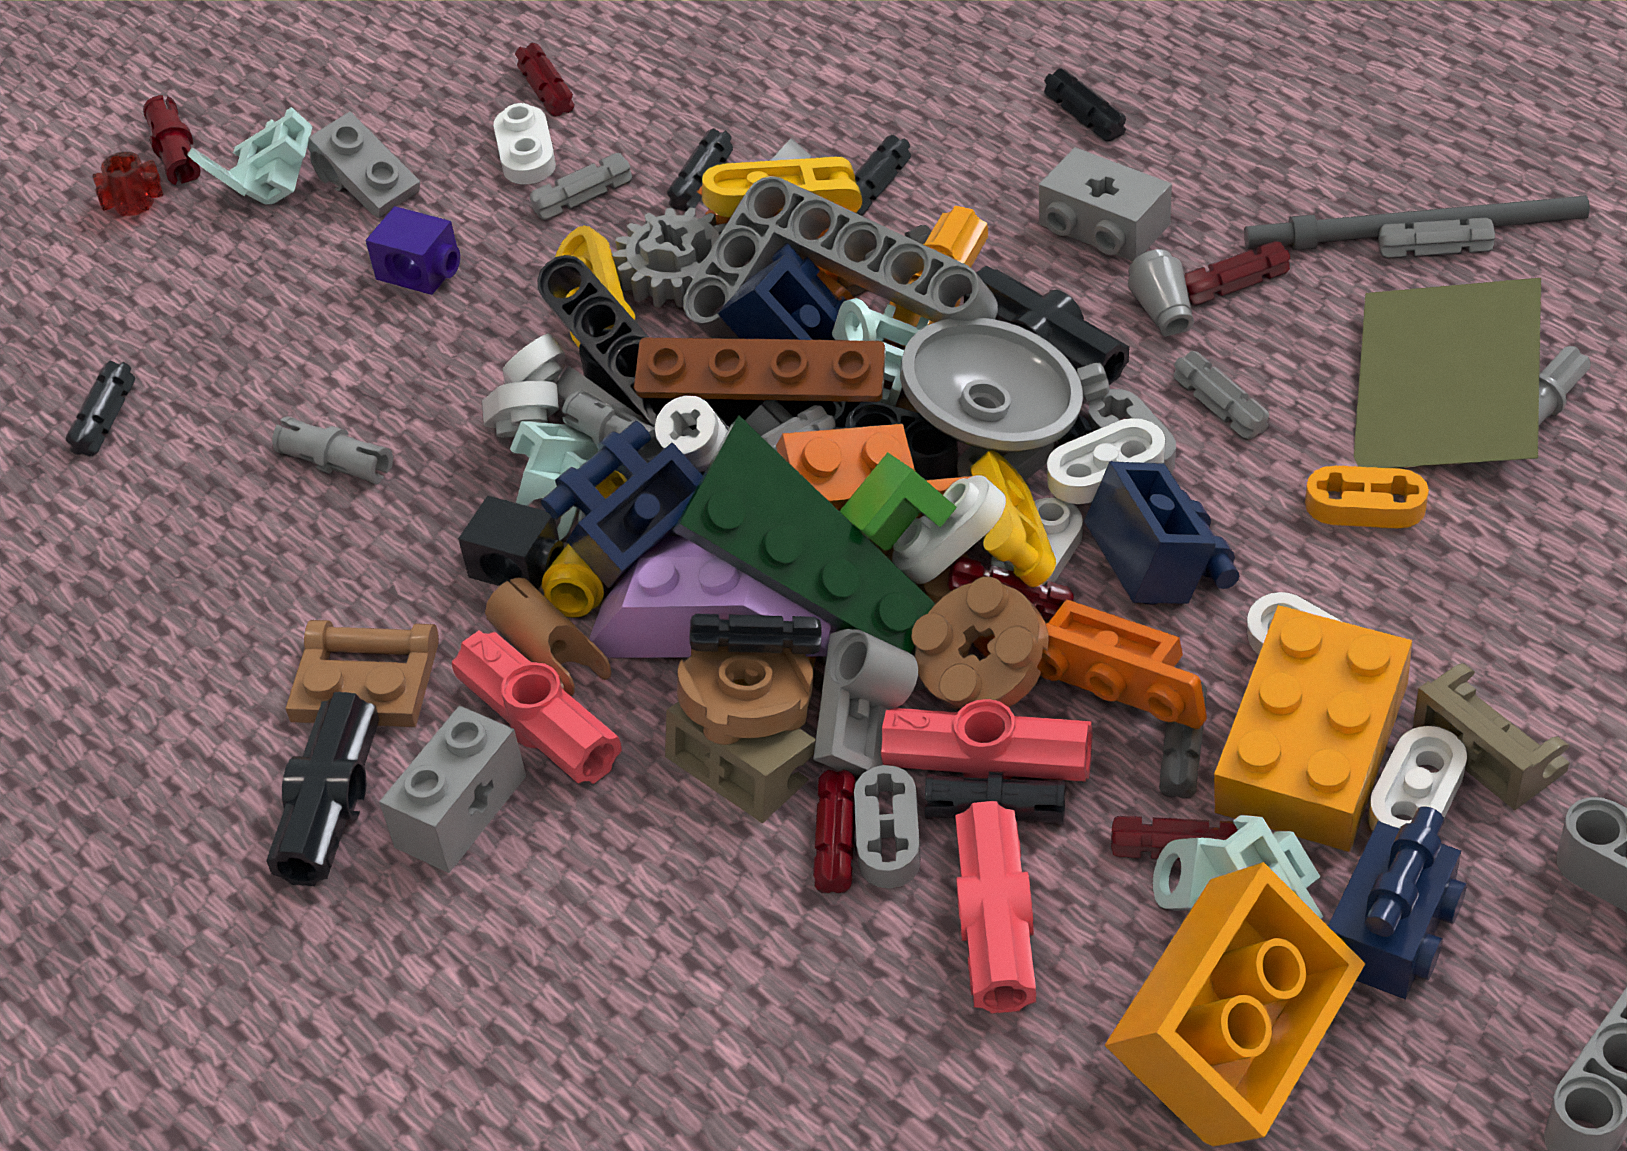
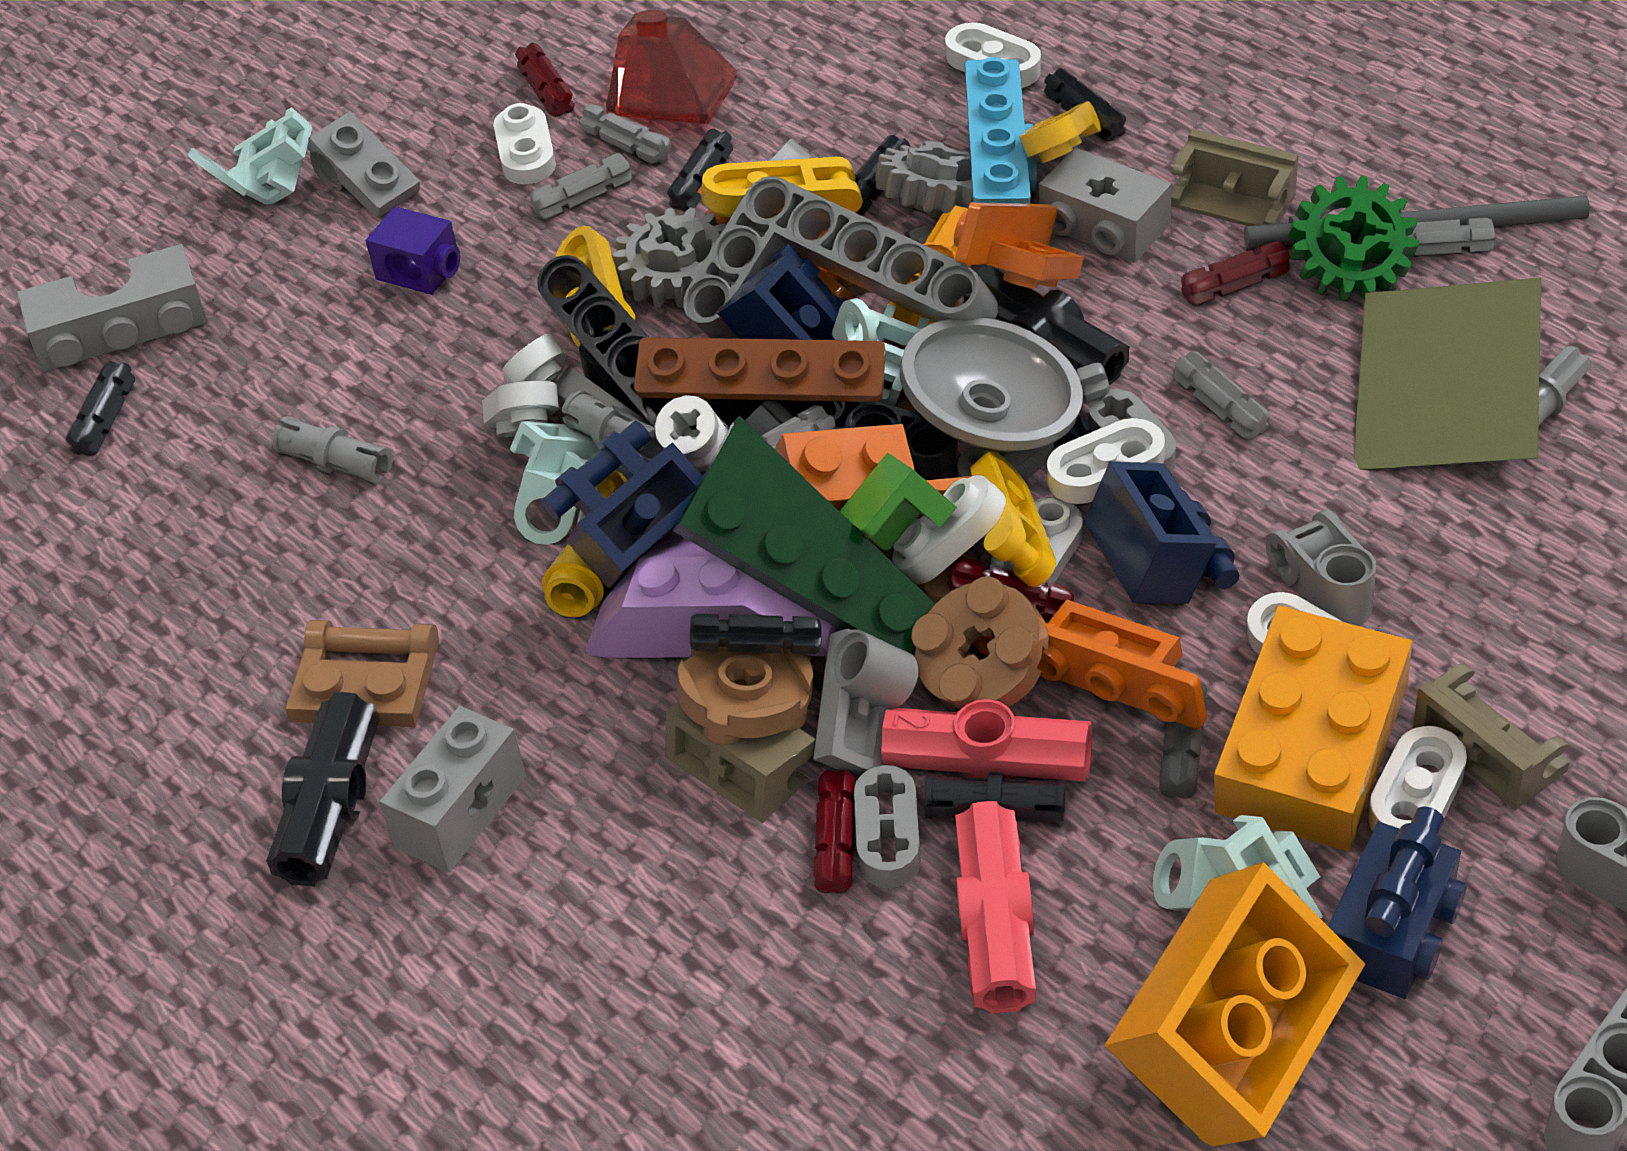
clear red gear [92,151,164,217] -> none
dark red pin [143,95,201,185] -> none
coral piece [452,630,622,784] -> none
black brick [458,496,564,590] -> none
medium nougat piece [485,578,611,696] -> none
dark red axle [1111,816,1238,861] -> none
light grey cone [1128,249,1194,337] -> none
light orange beam [1305,465,1429,528] -> none
none -> light grey arch [17,244,208,372]
none -> light grey axle [579,104,672,163]
none -> clear red slope [606,10,737,124]
none -> light grey gear [875,141,973,218]
none -> white plate [945,23,1041,88]
none -> orange bracket [954,202,1084,289]
none -> medium azure bracket [965,57,1037,204]
none -> yellow plate [1019,101,1101,163]
none -> dark tan hinge [1171,129,1299,226]
none -> light grey piece [1265,509,1376,626]
none -> green gear [1288,175,1419,301]

